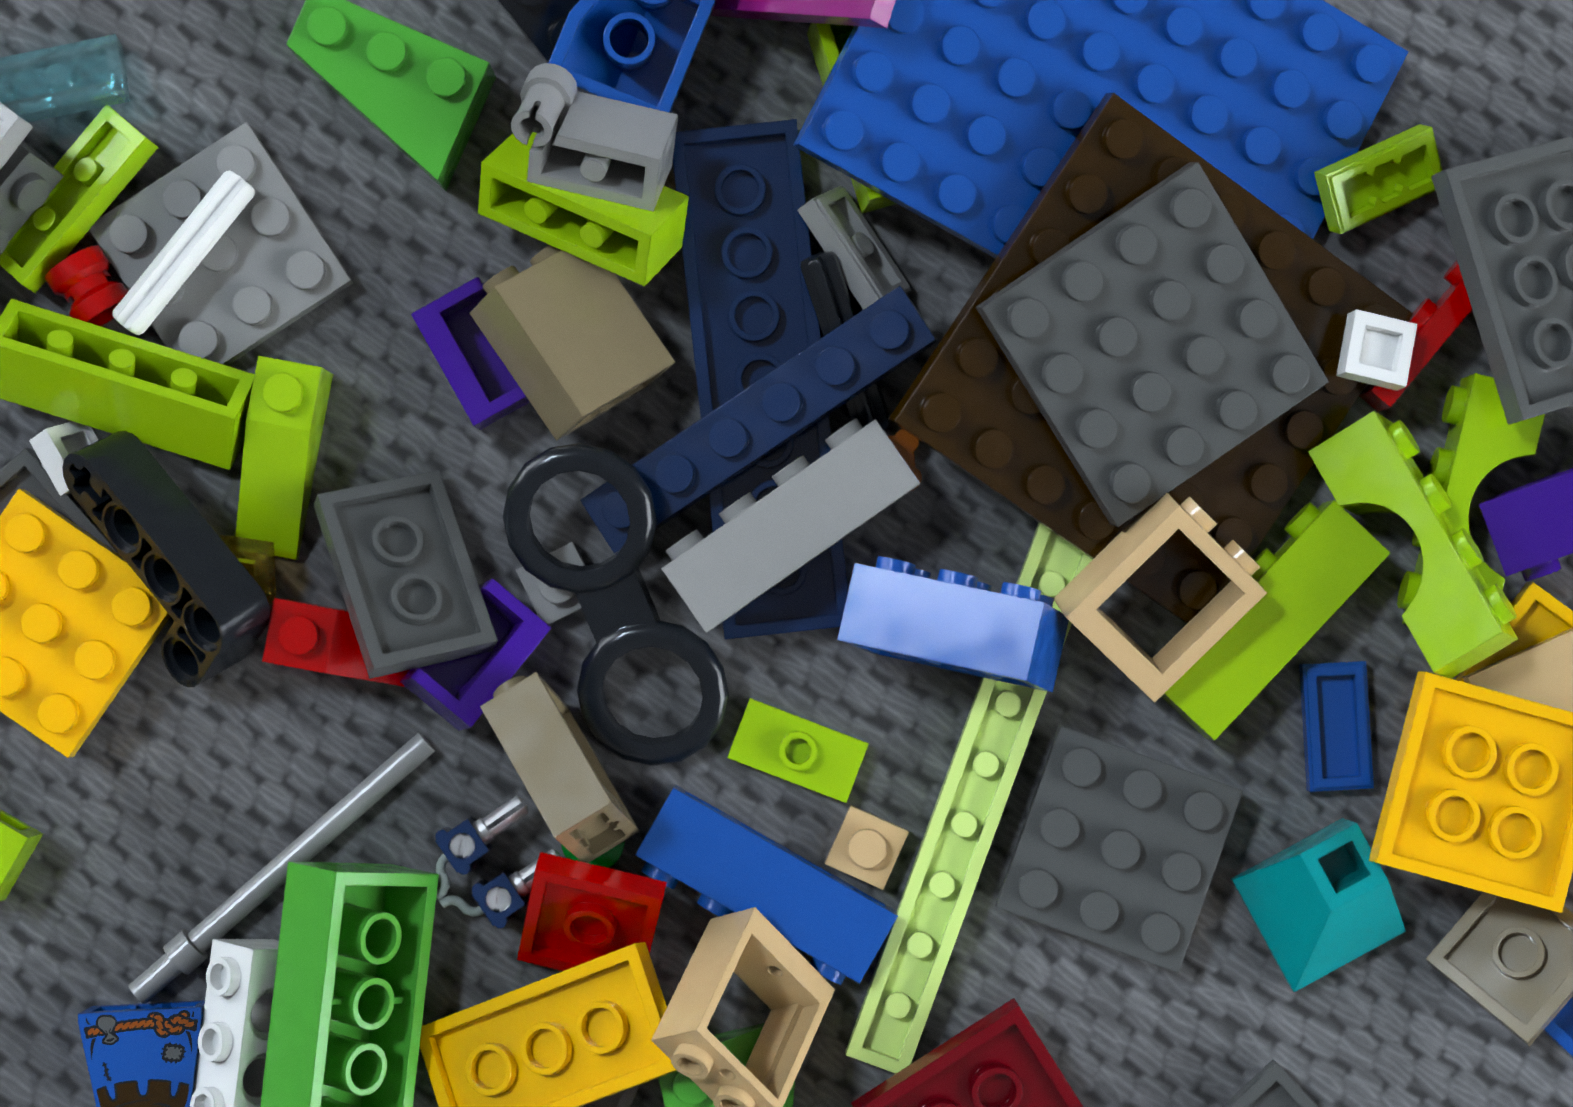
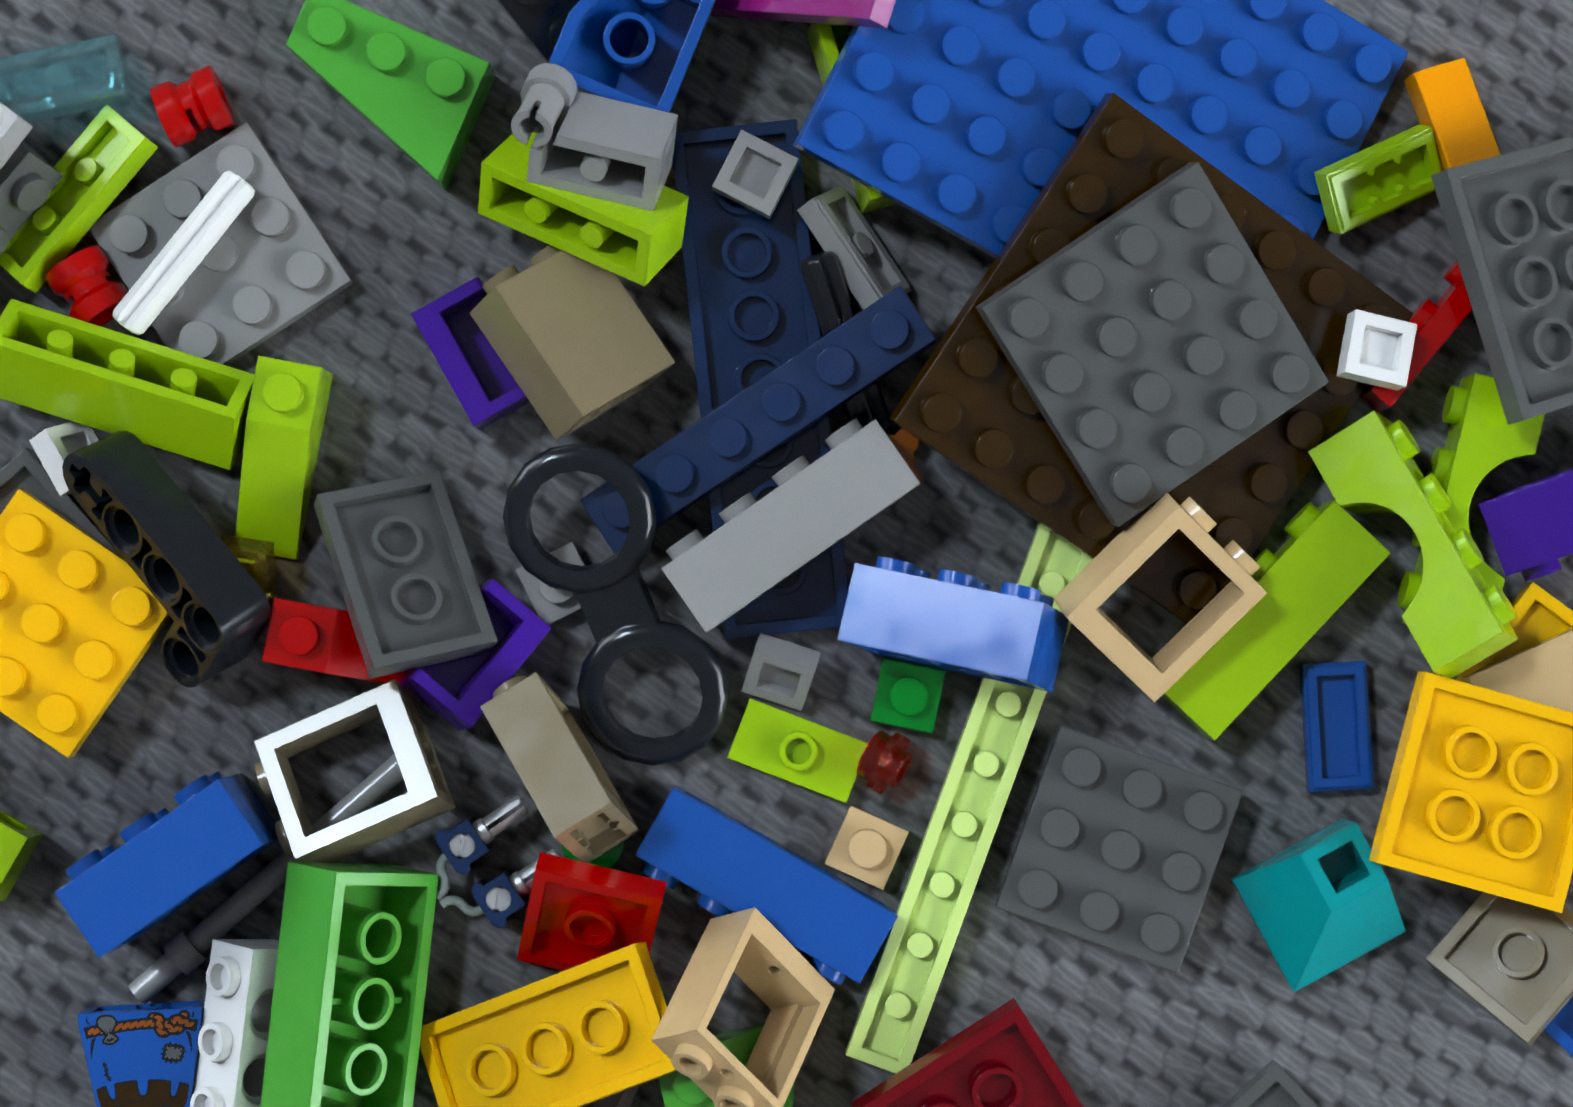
none -> blue brick [54,771,278,958]
none -> red wheel [150,65,235,148]
none -> window [254,679,456,862]
none -> light grey plate [712,129,799,220]
none -> light grey plate [741,633,821,711]
none -> clear red plate [856,730,912,795]
none -> green plate [870,658,946,734]
none -> light orange slope [1404,58,1501,170]

